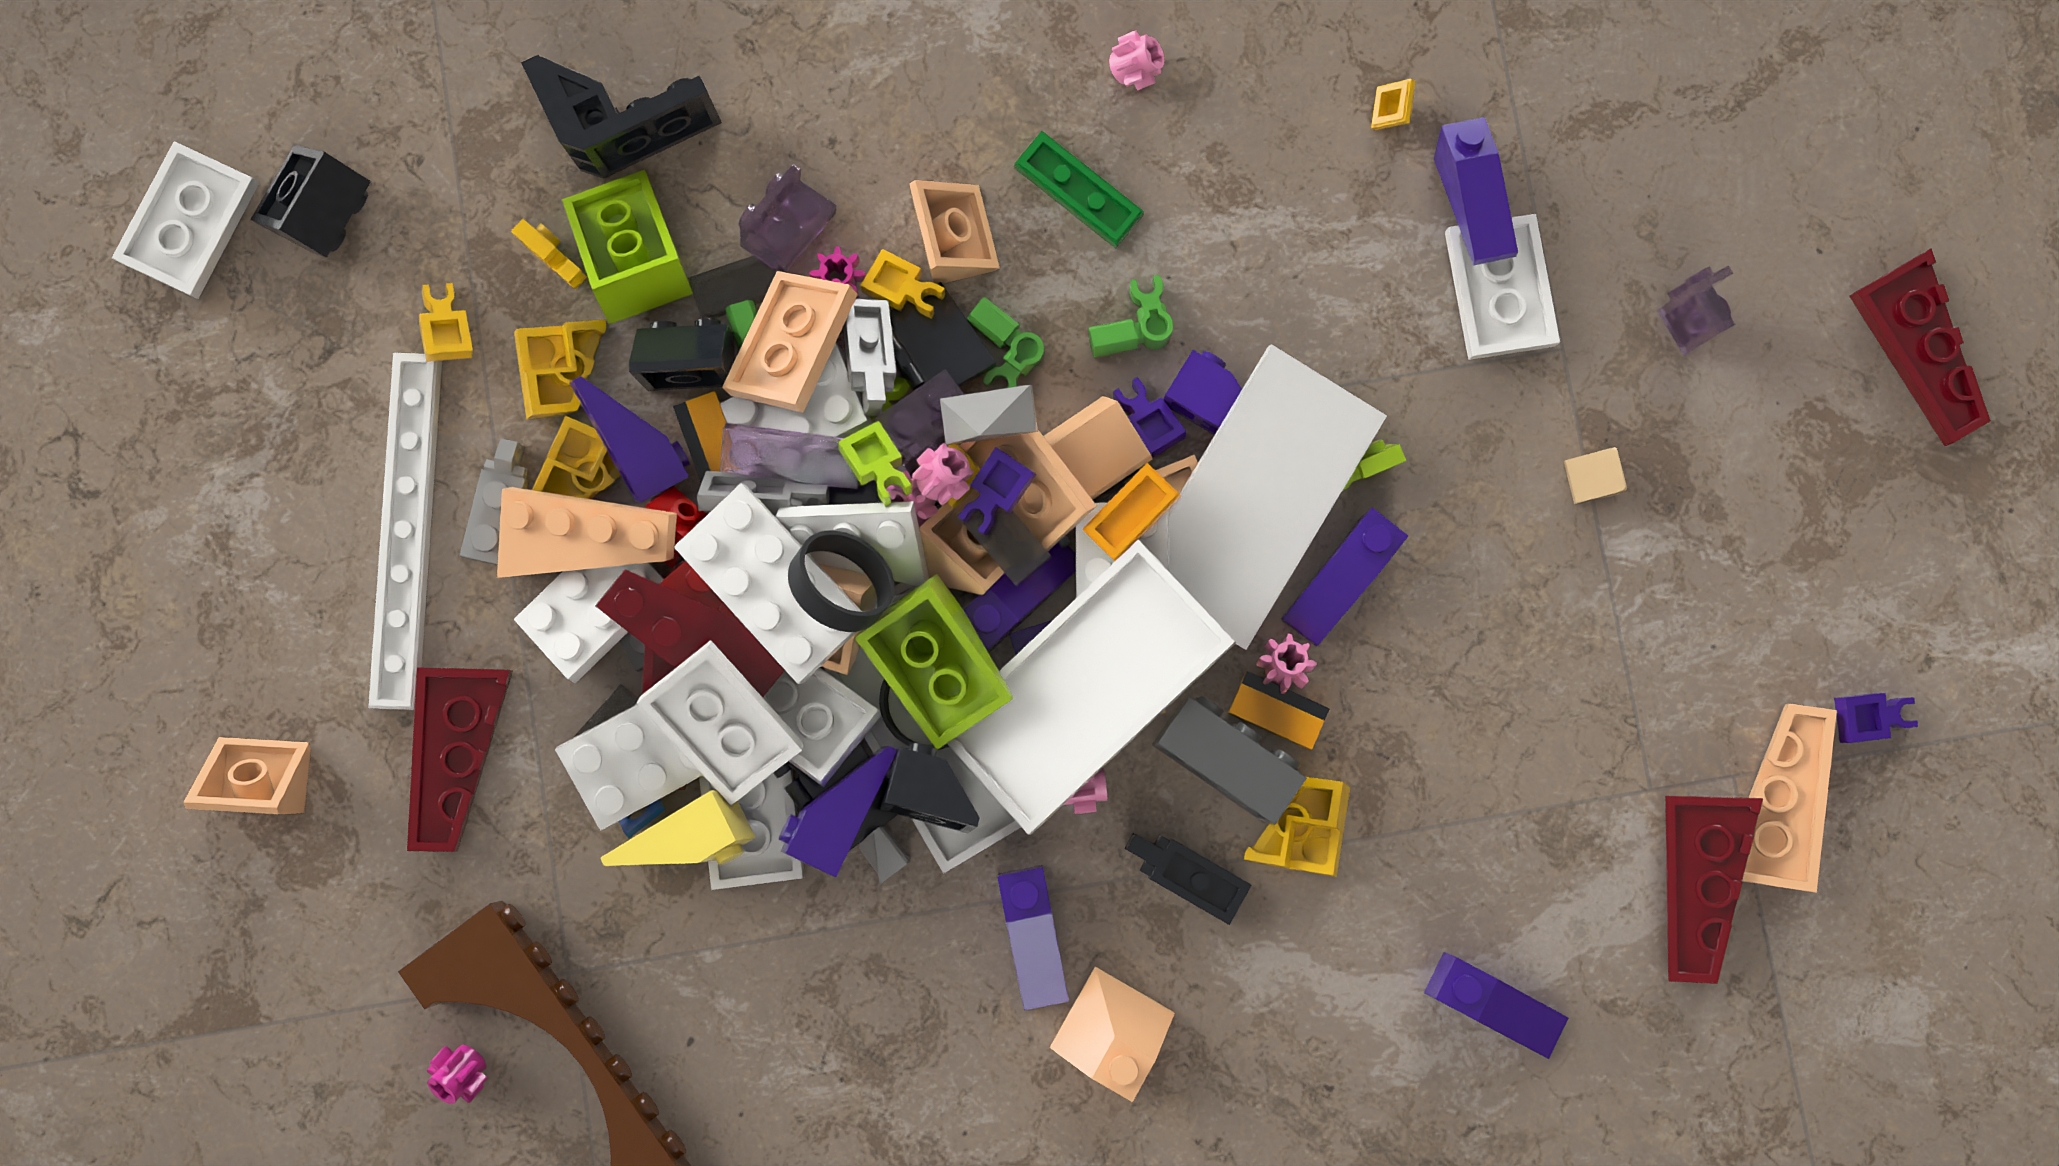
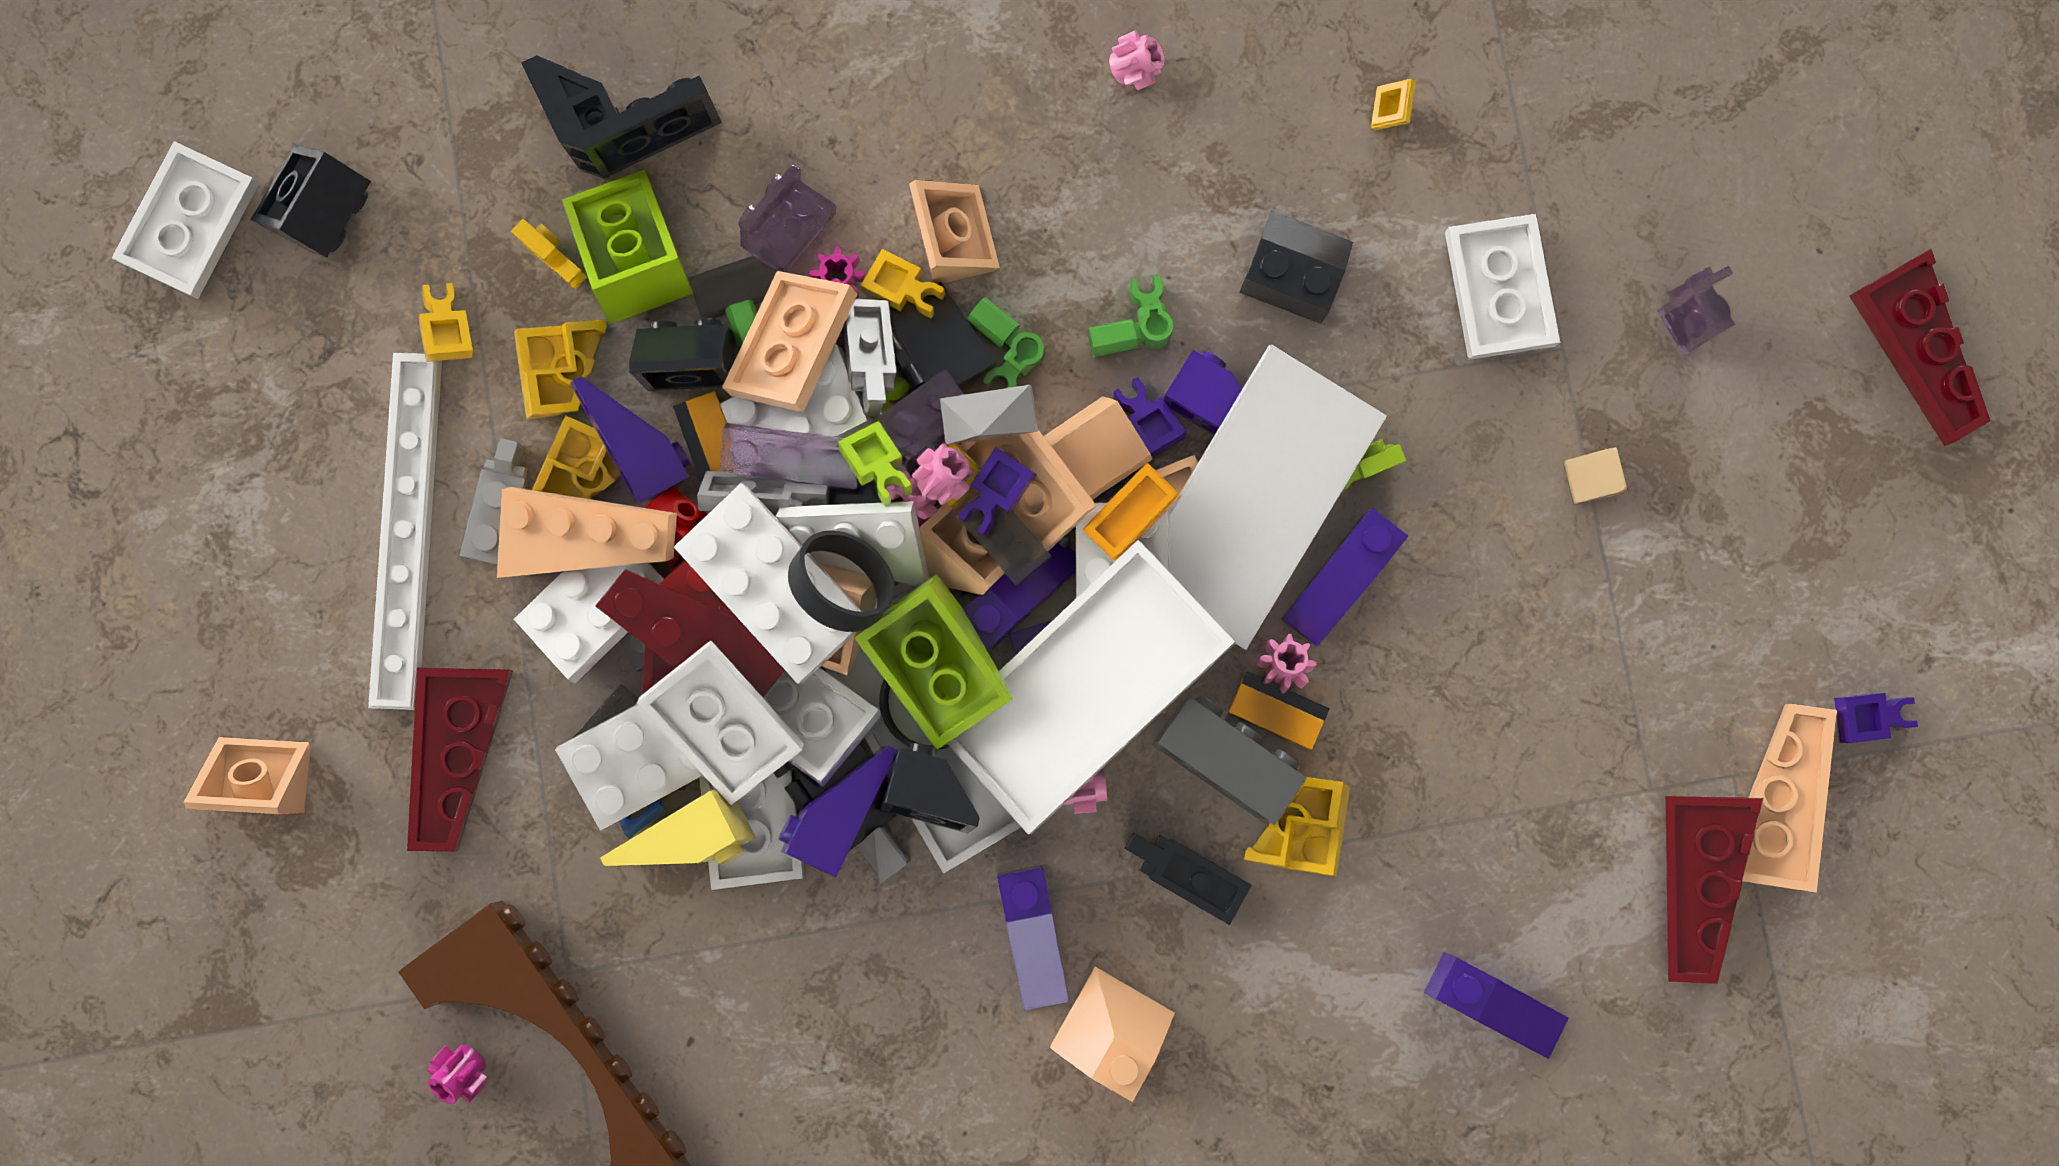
green tile [1014,131,1144,249] -> none
dark purple slope [1434,117,1518,266] -> none
none -> black slope [1239,210,1353,324]

